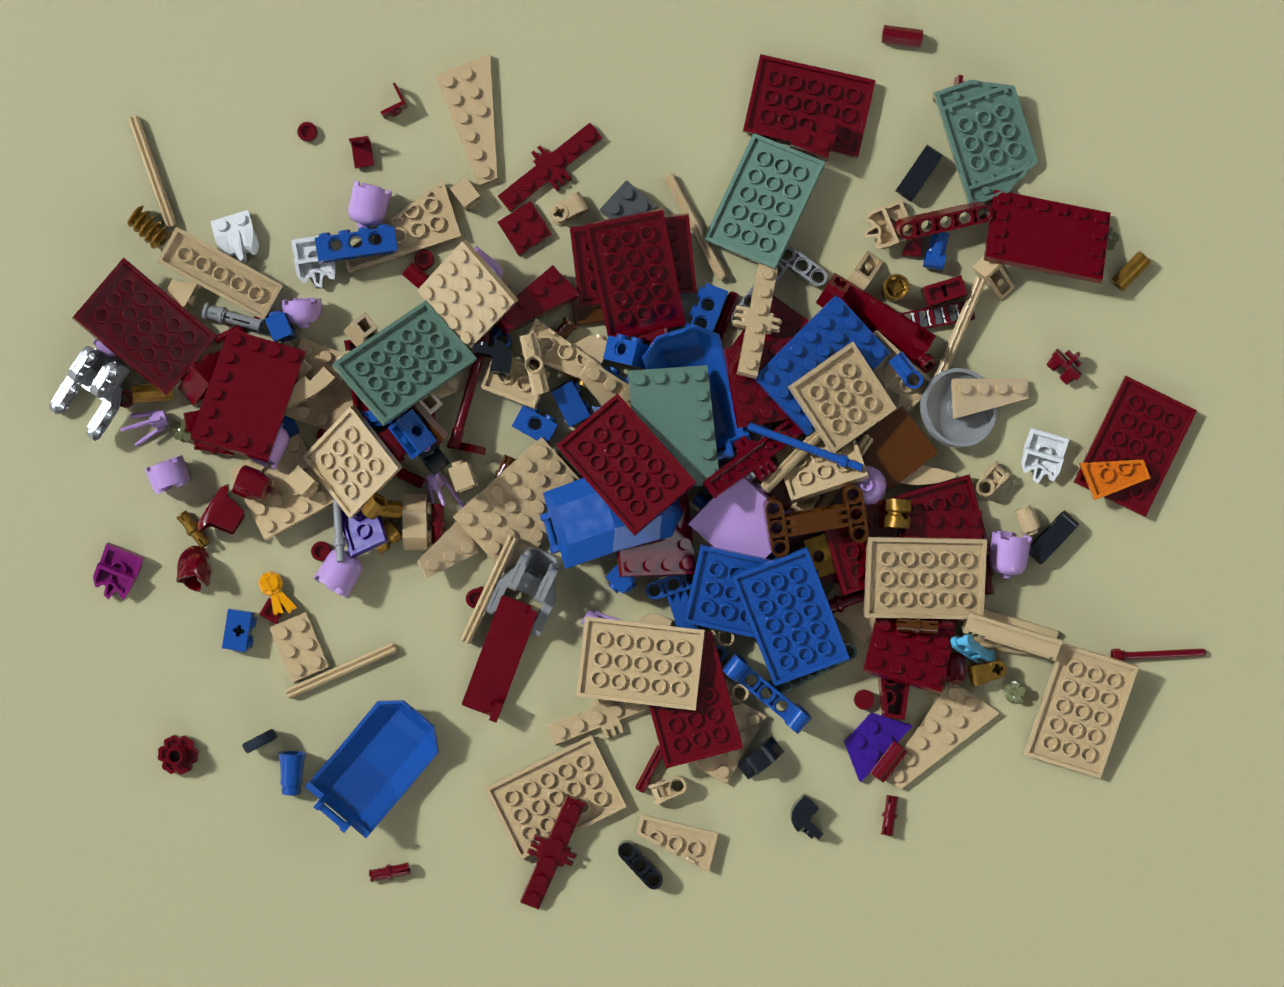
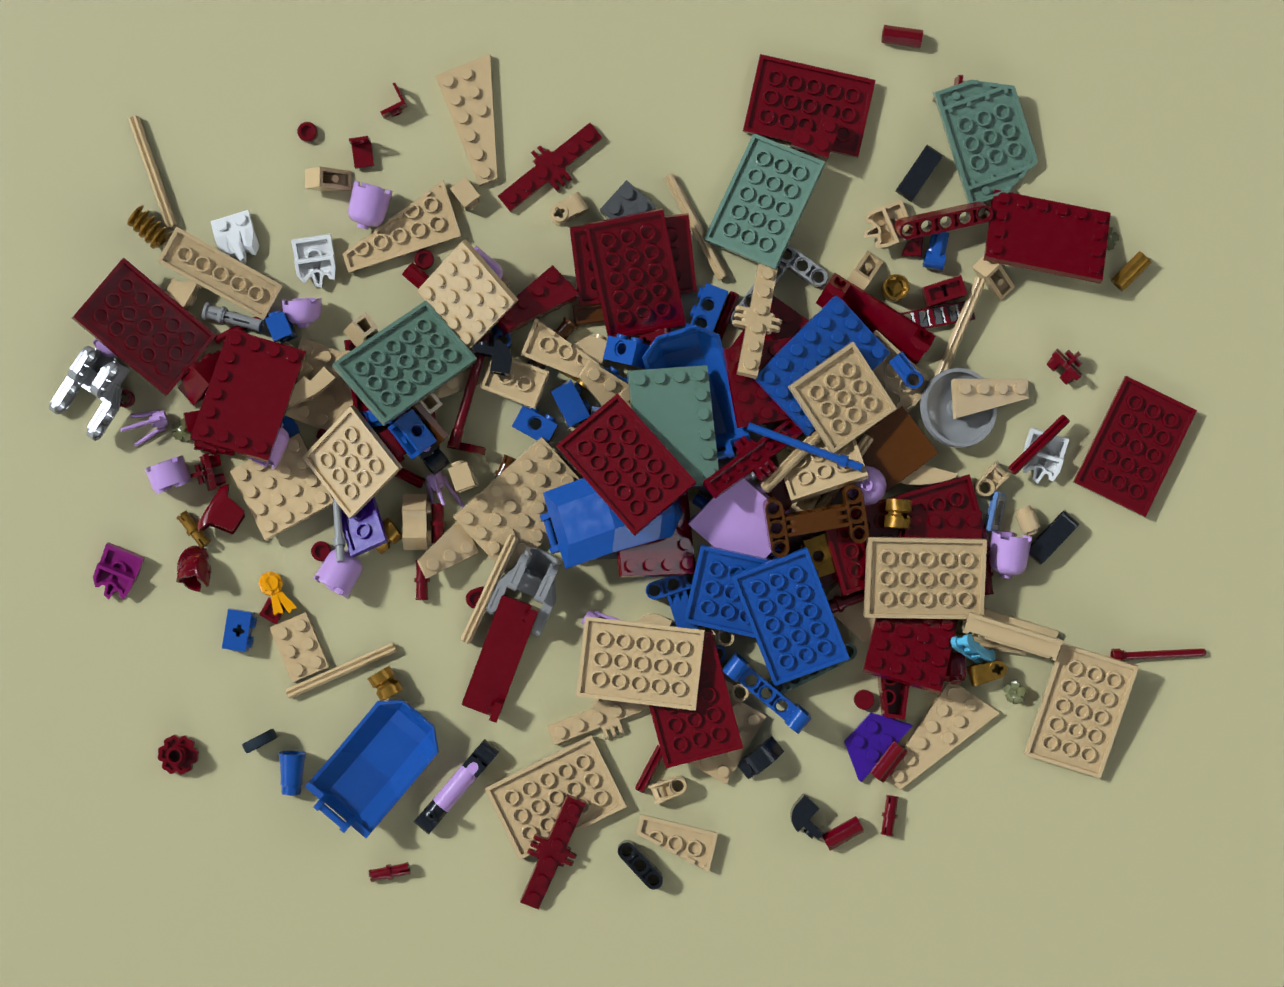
pearl gold axle [131,384,173,403] -> none
dark red helmet [232,465,274,501] -> none
tan brick [285,465,319,498] -> none
blue brick [315,224,398,264] -> none
pearl gold piece [361,493,403,520] -> none
dark red plate [497,201,552,256] -> none
tan piece [520,333,550,395] -> none
blue brick [605,564,637,594] -> none
reddish brown pin [896,618,938,634] -> none
dark red bush [916,353,936,373] -> none
orange wing [1079,460,1151,500] -> none
none -> dark red hips [191,453,226,491]
none -> tan slope [305,166,351,191]
none -> pearl gold wheel [367,665,403,701]
none -> dark red pin [414,560,430,600]
none -> piece [414,739,500,835]
none -> dark red axle [822,816,864,851]
none -> medium blue slope [984,491,1006,532]
none -> dark red axle [1008,415,1070,475]

